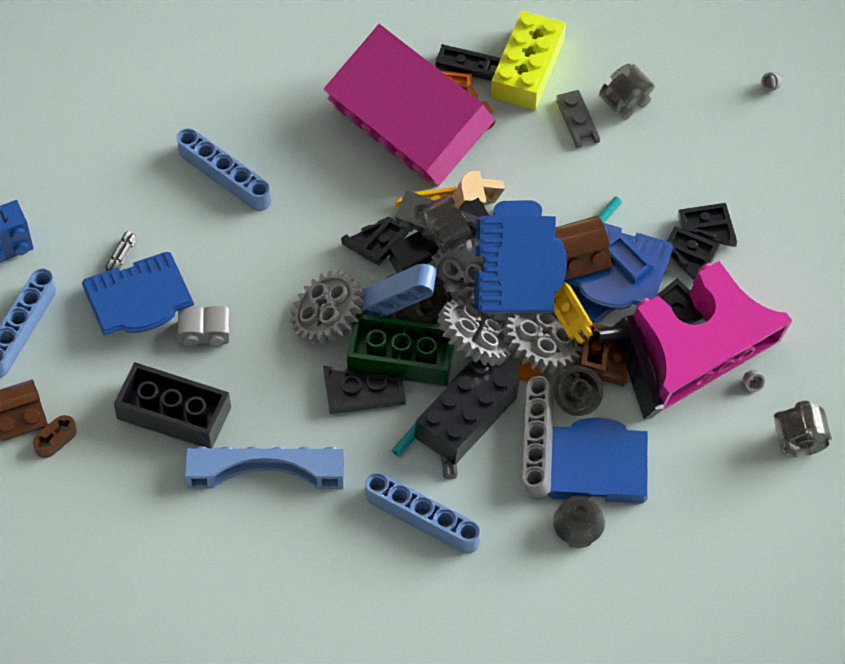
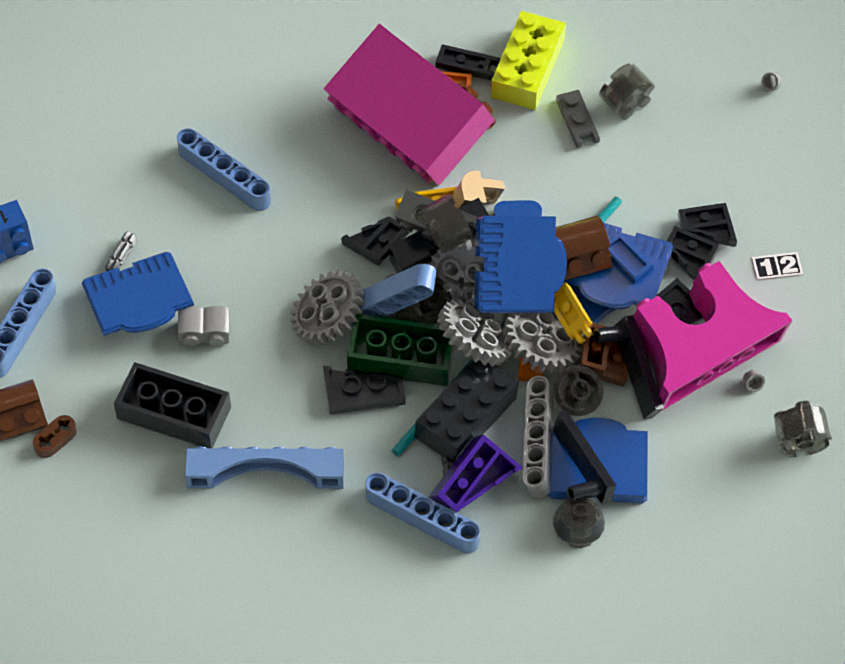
none -> dark purple wedge [428,434,523,512]
none -> black piece [553,410,616,505]
none -> sticker [752,252,803,280]

